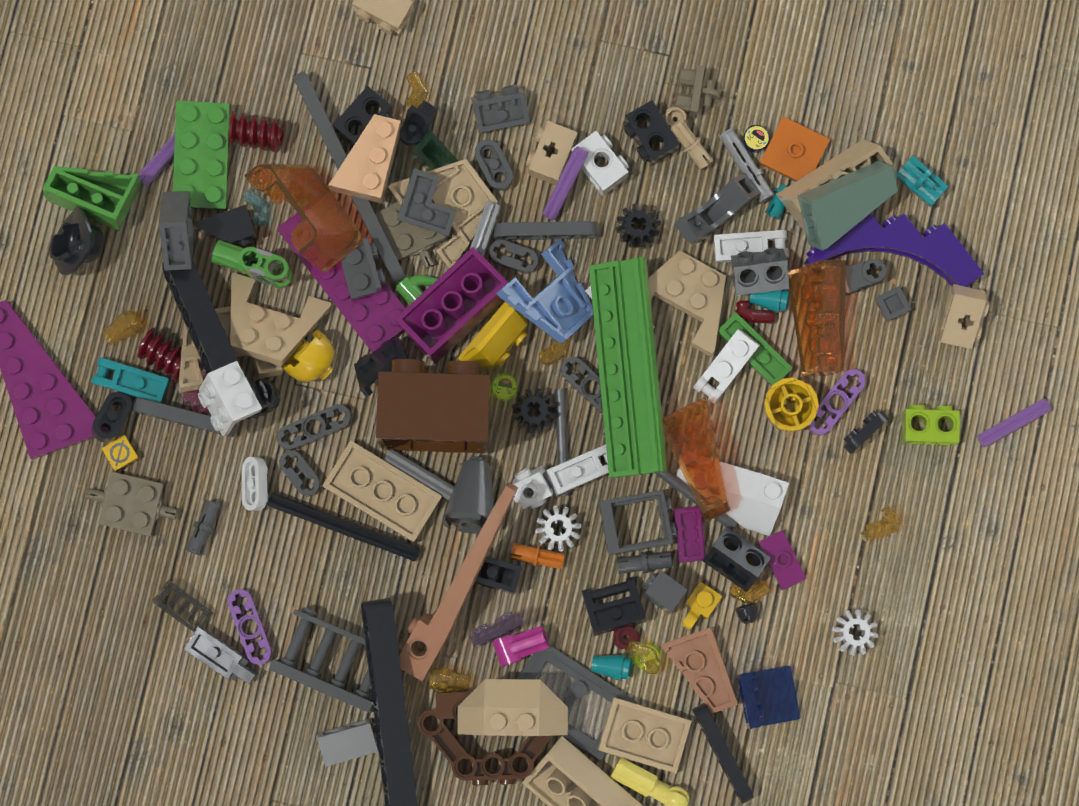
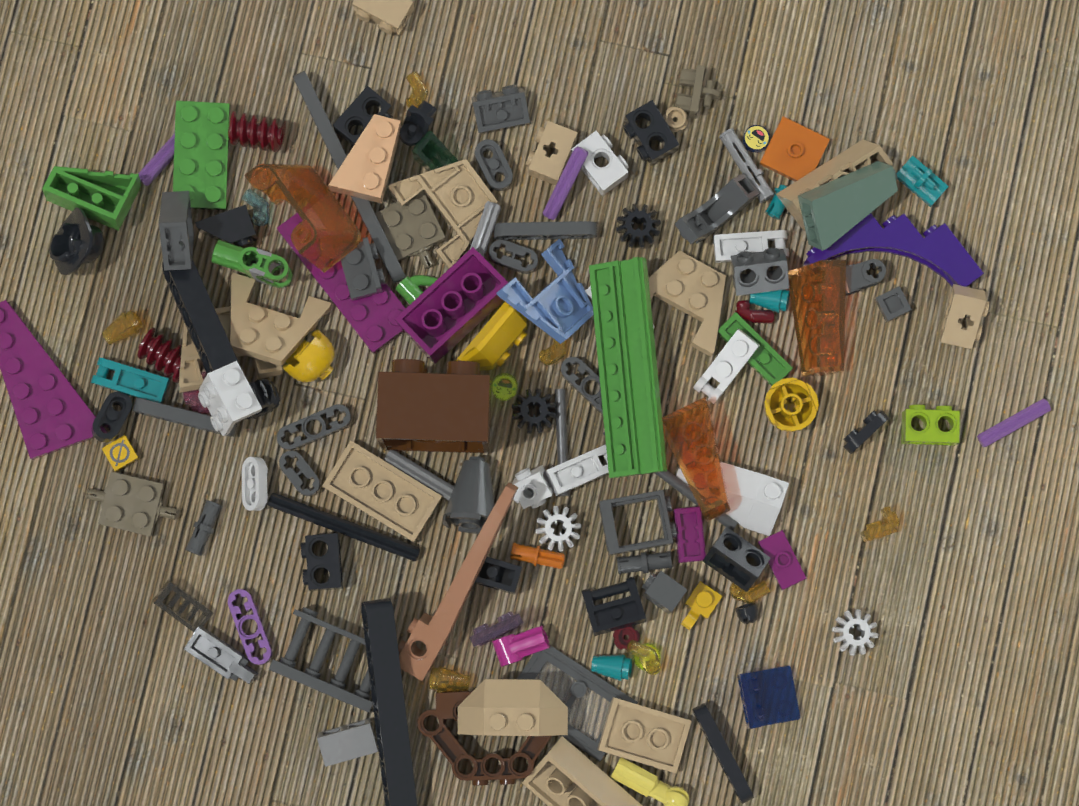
black wing [354,336,407,398] -> none
dark grey plate [397,168,456,236] -> none
nougat wing [660,627,739,714] -> none
tan axle [670,120,713,169] -> none
medium lavender beam [807,369,865,436] -> none
none -> black brick [301,533,343,591]

